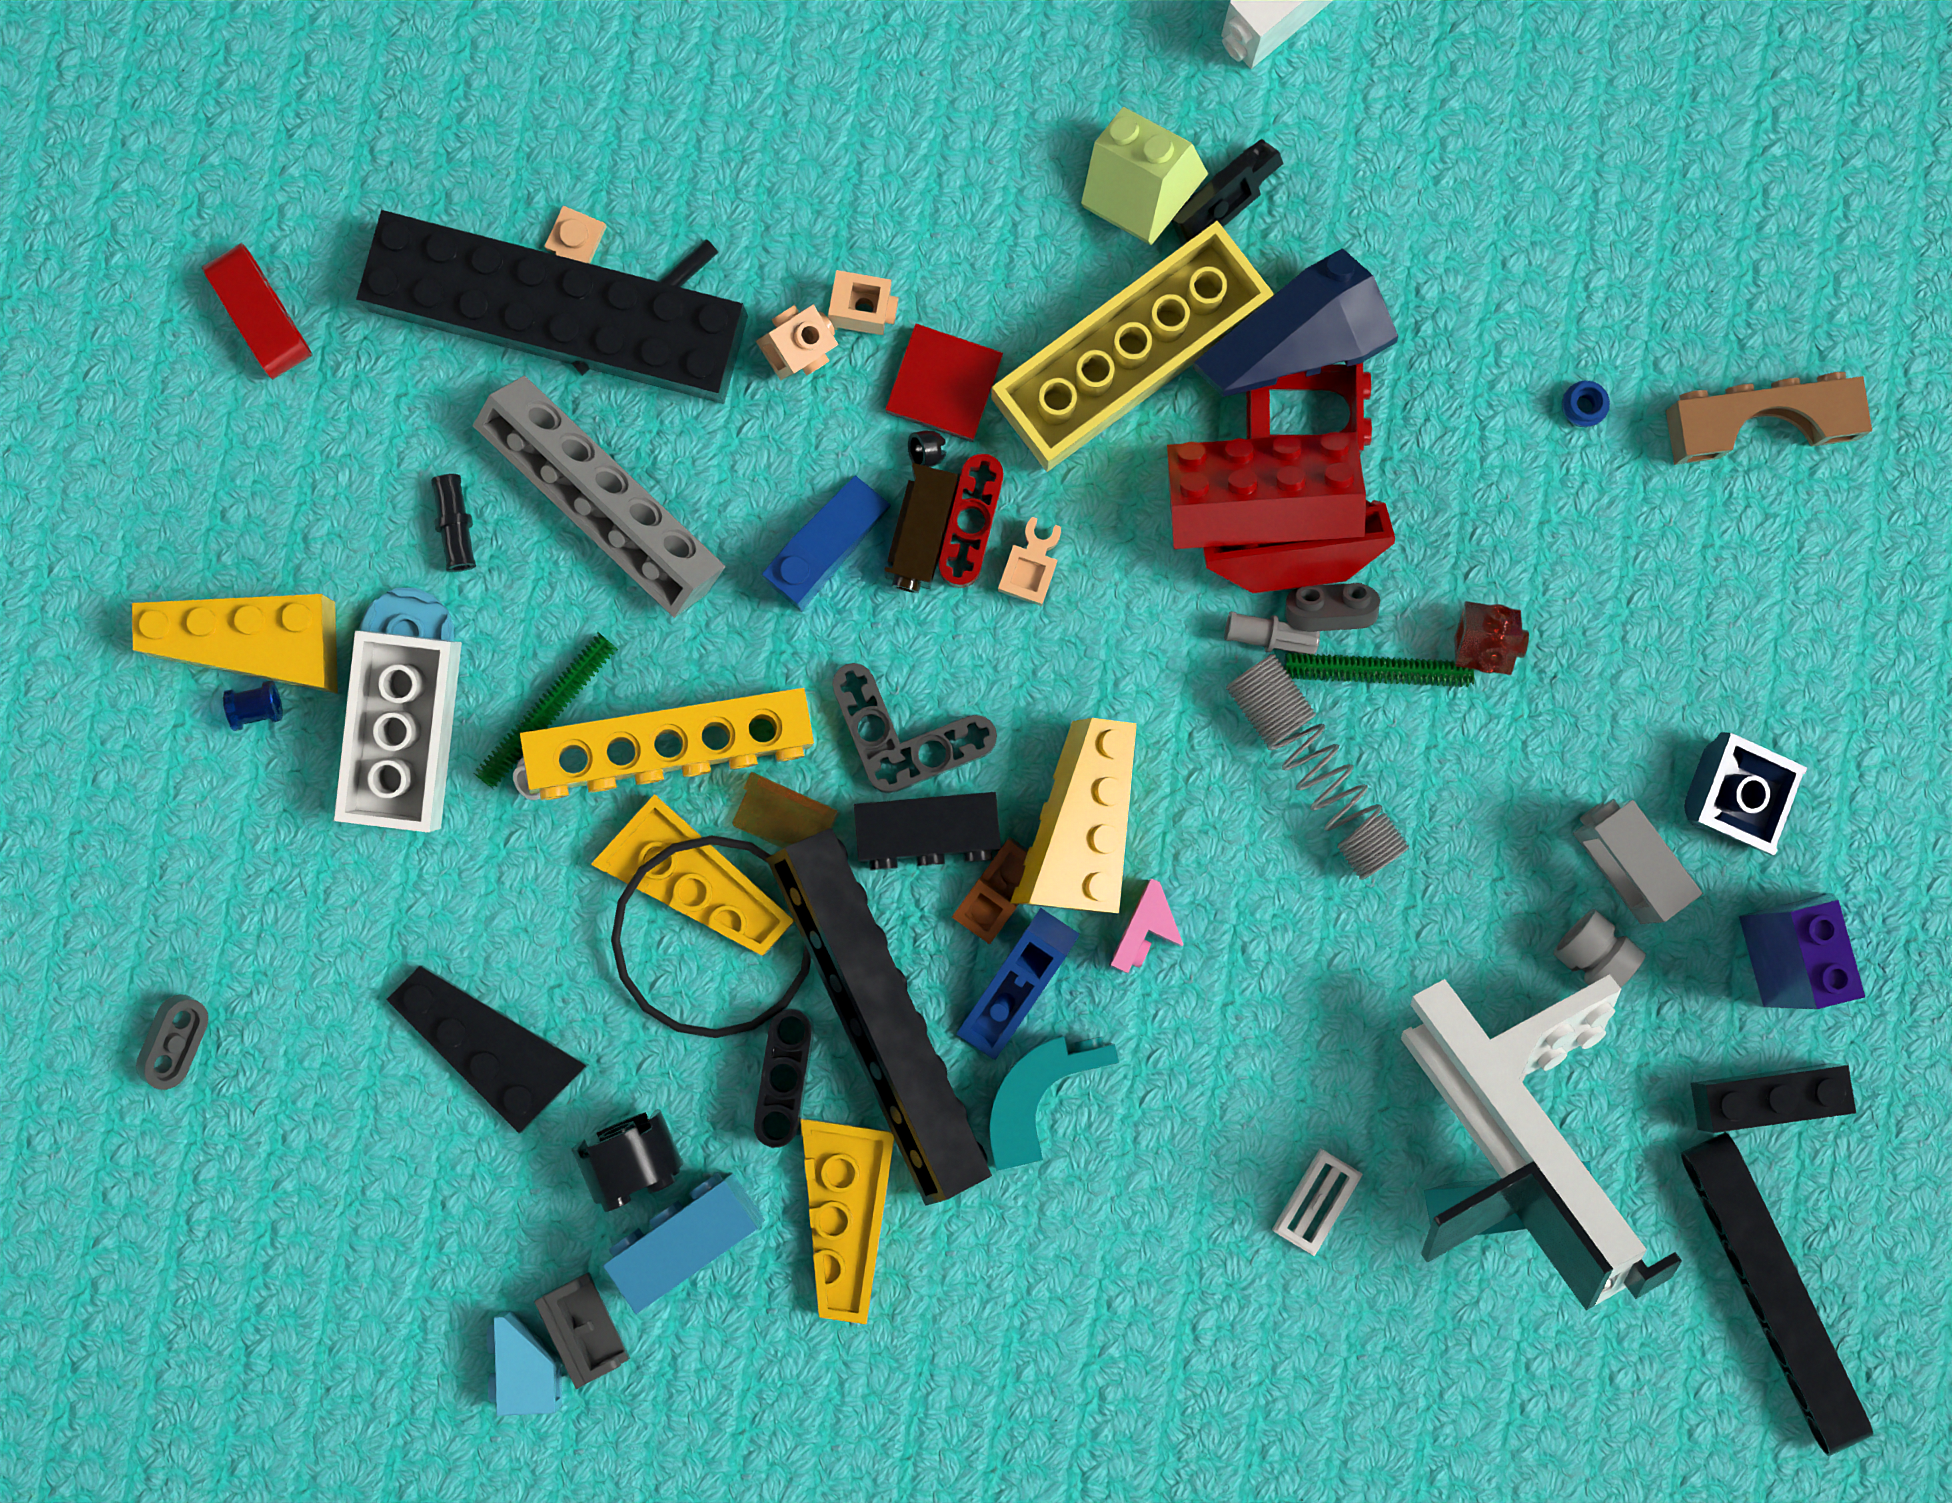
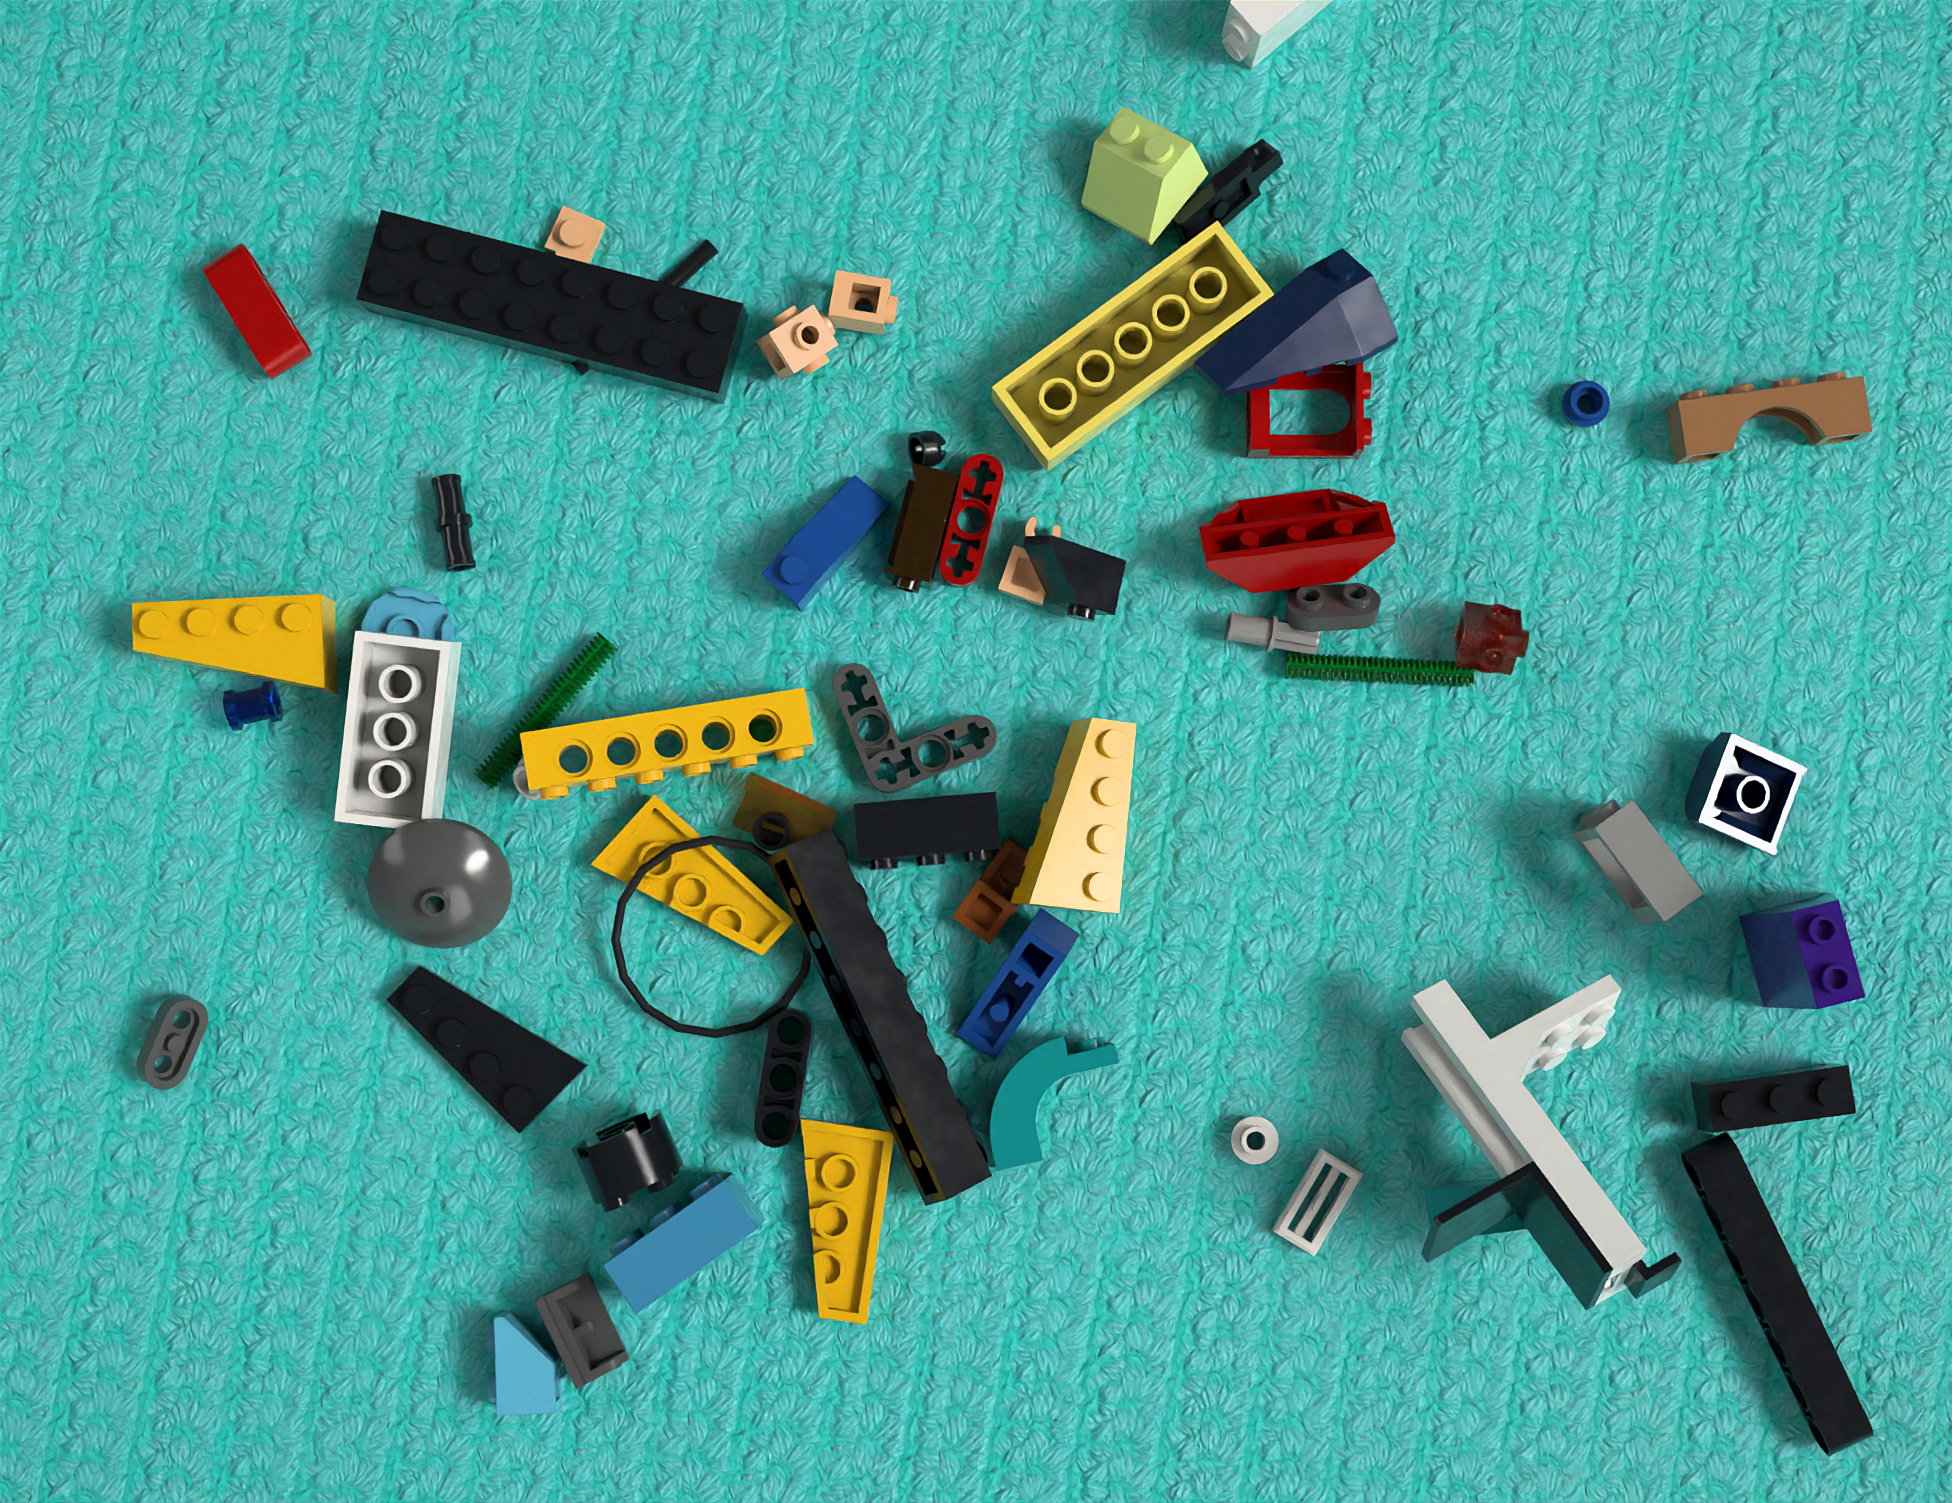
light grey brick [472,375,726,618] -> none
red tile [885,324,1003,442] -> none
bright pink slope [1109,878,1183,973] -> none
red brick [1167,432,1366,549] -> none
light grey piece [1226,654,1409,880] -> none
light grey wheel [1553,909,1646,988] -> none
none -> dark grey dish [367,818,513,949]
none -> black hinge [752,811,792,851]
none -> black slope [1023,535,1126,622]
none -> white plate [1230,1116,1279,1164]

